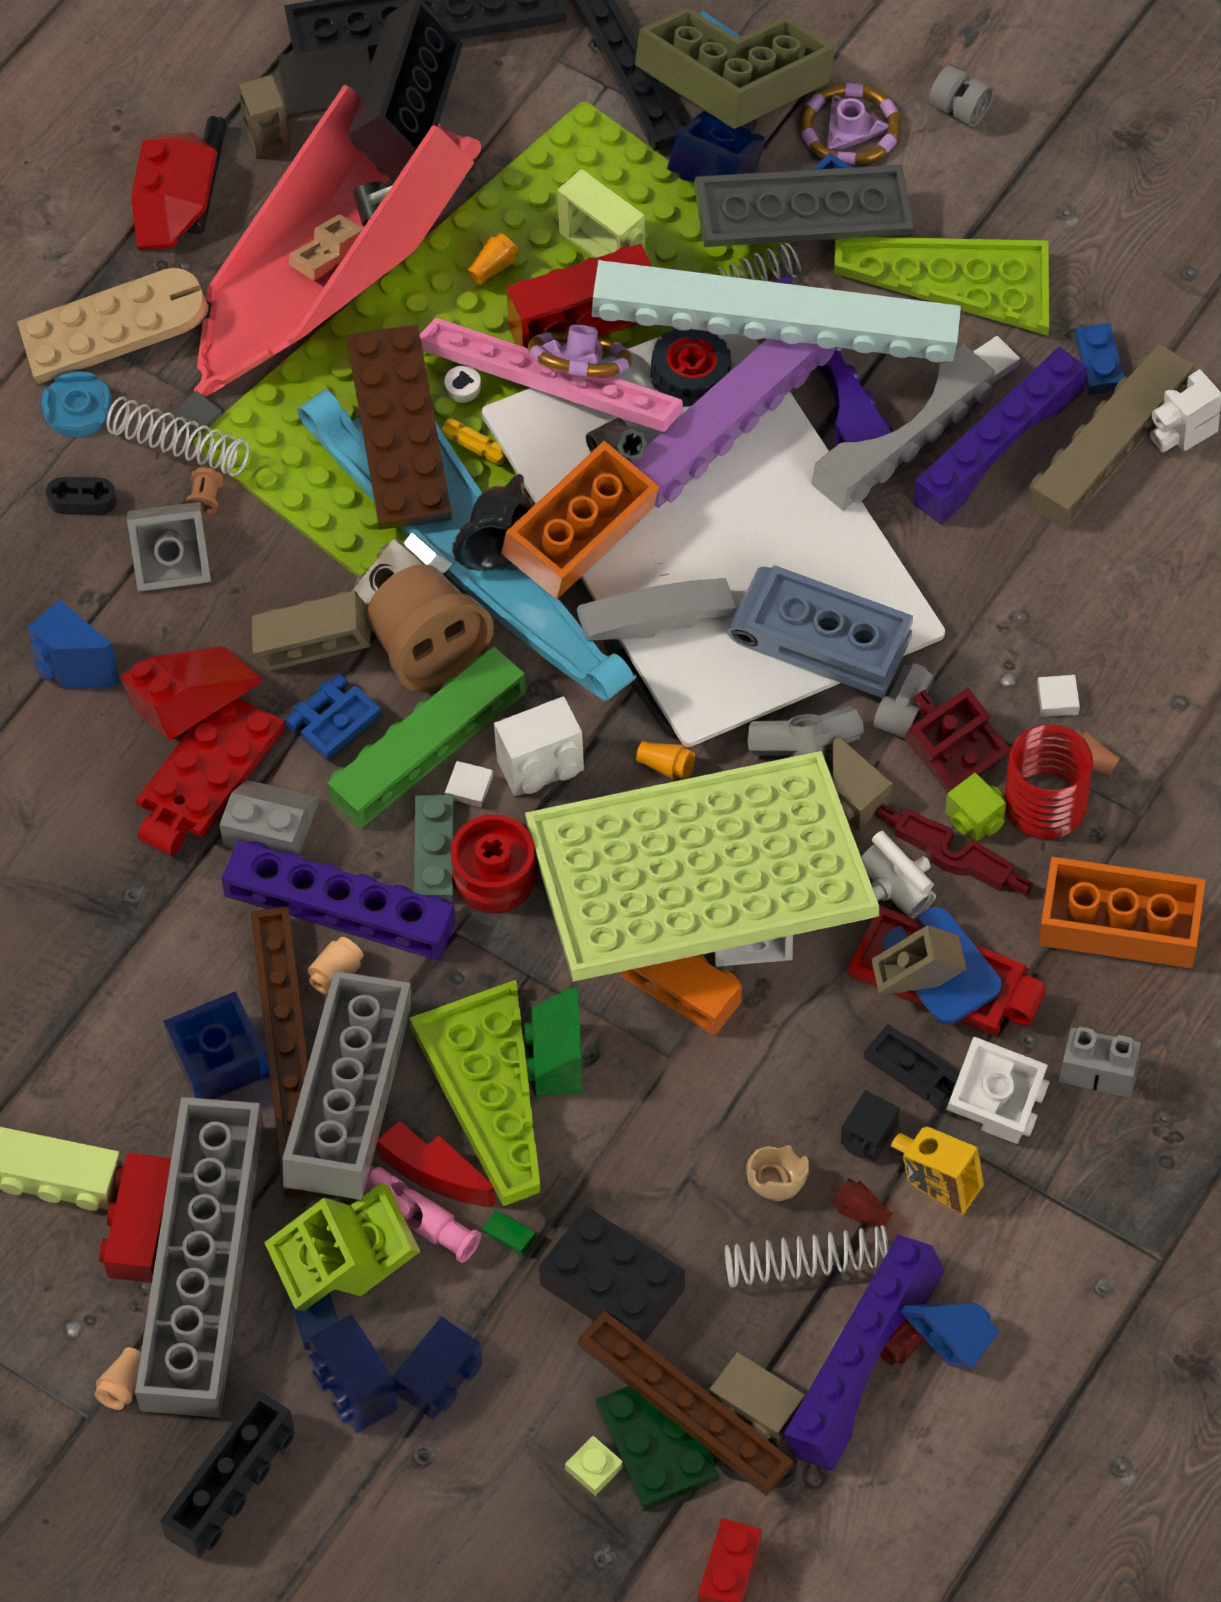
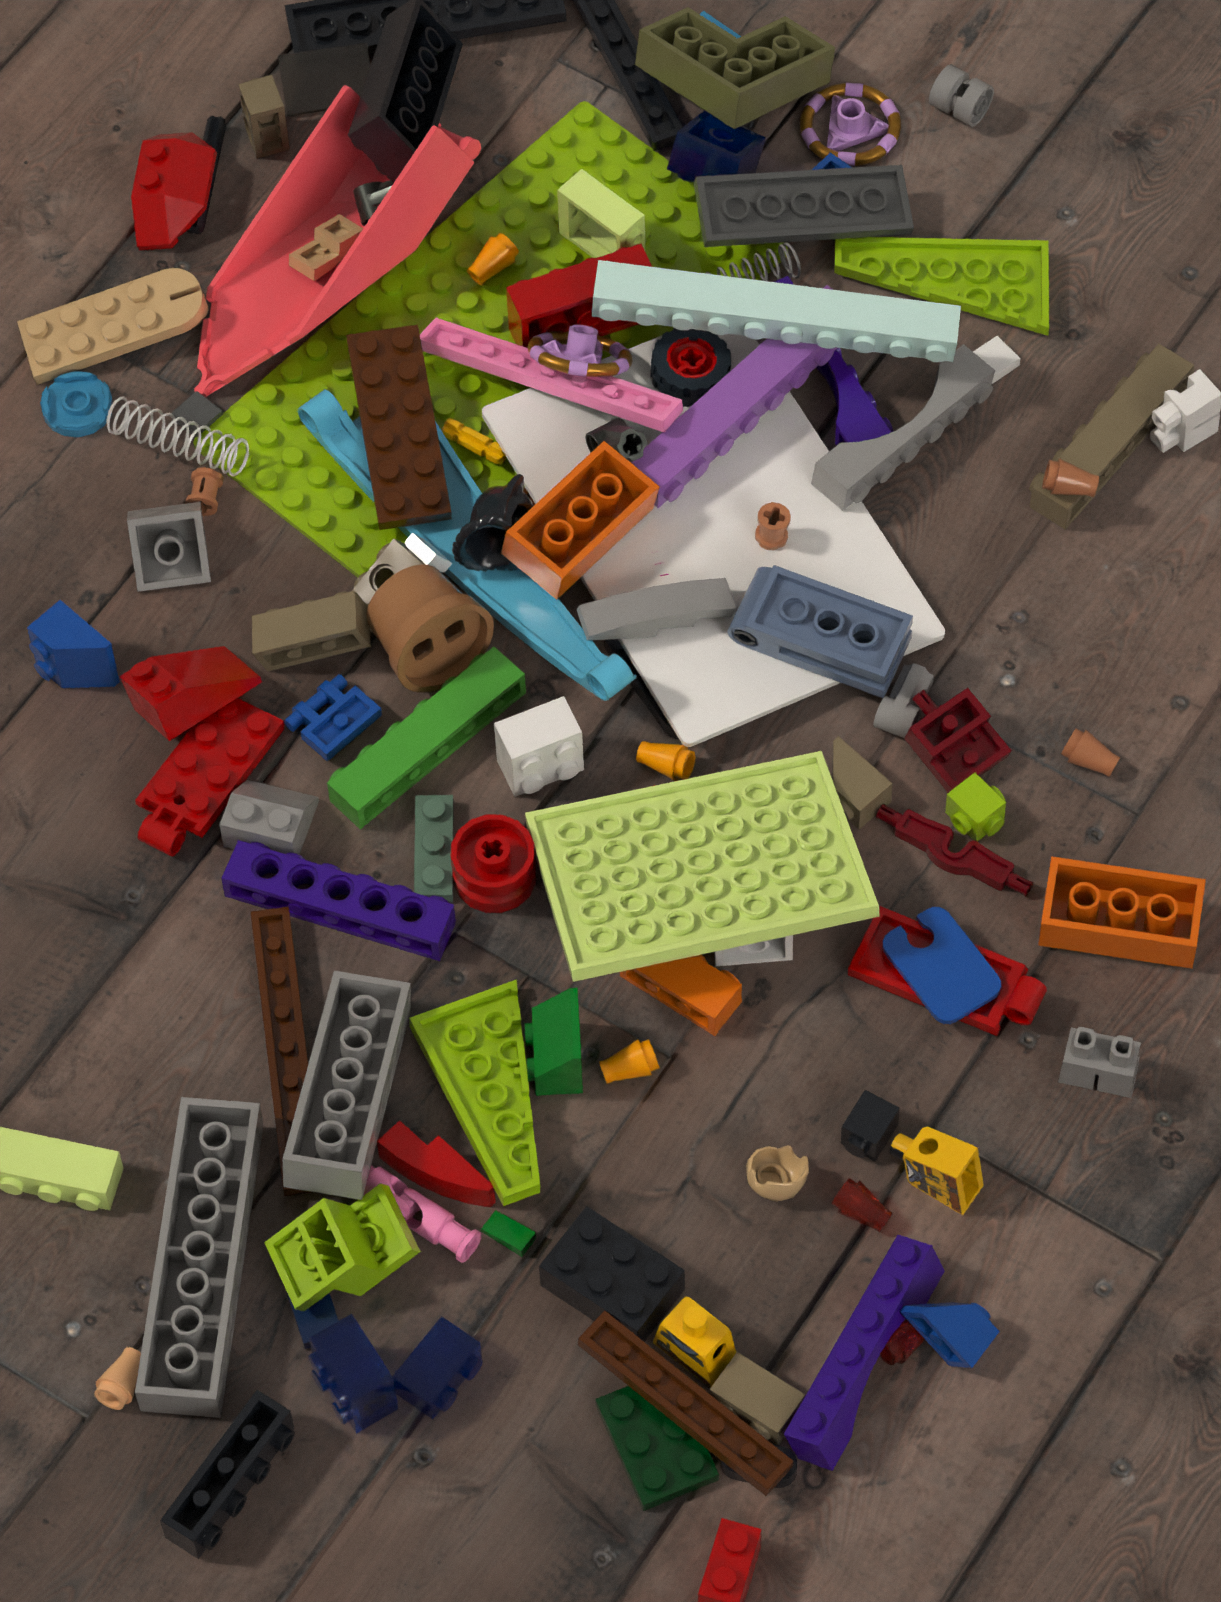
black beam [46,477,117,515] -> none
red brick [99,1153,171,1283] -> none
clear blue brick [163,991,270,1099] -> none
light nougat brick [308,937,364,995] -> none
white tile [444,366,481,403] -> none
white tile [445,761,493,808] -> none
yellowish green plate [565,1436,623,1496] -> none
white piece [725,1225,889,1288] -> none
light grey piece [748,706,864,757] -> none
white pin [861,831,936,919] -> none
black hinge [863,1024,958,1117] -> none
dark tan slope [872,925,967,995] -> none
dark purple arch [914,347,1087,525] -> none
white plate [946,1037,1050,1144] -> none
red piece [1004,724,1093,839] -> none
white tile [1037,675,1080,717] -> none
blue plate [1074,323,1124,394] -> none
none -> light orange cone [599,1039,660,1084]
none -> yellow torso [653,1296,737,1388]
none -> nougat bush [755,502,791,550]
none -> nougat cone [1042,458,1099,497]

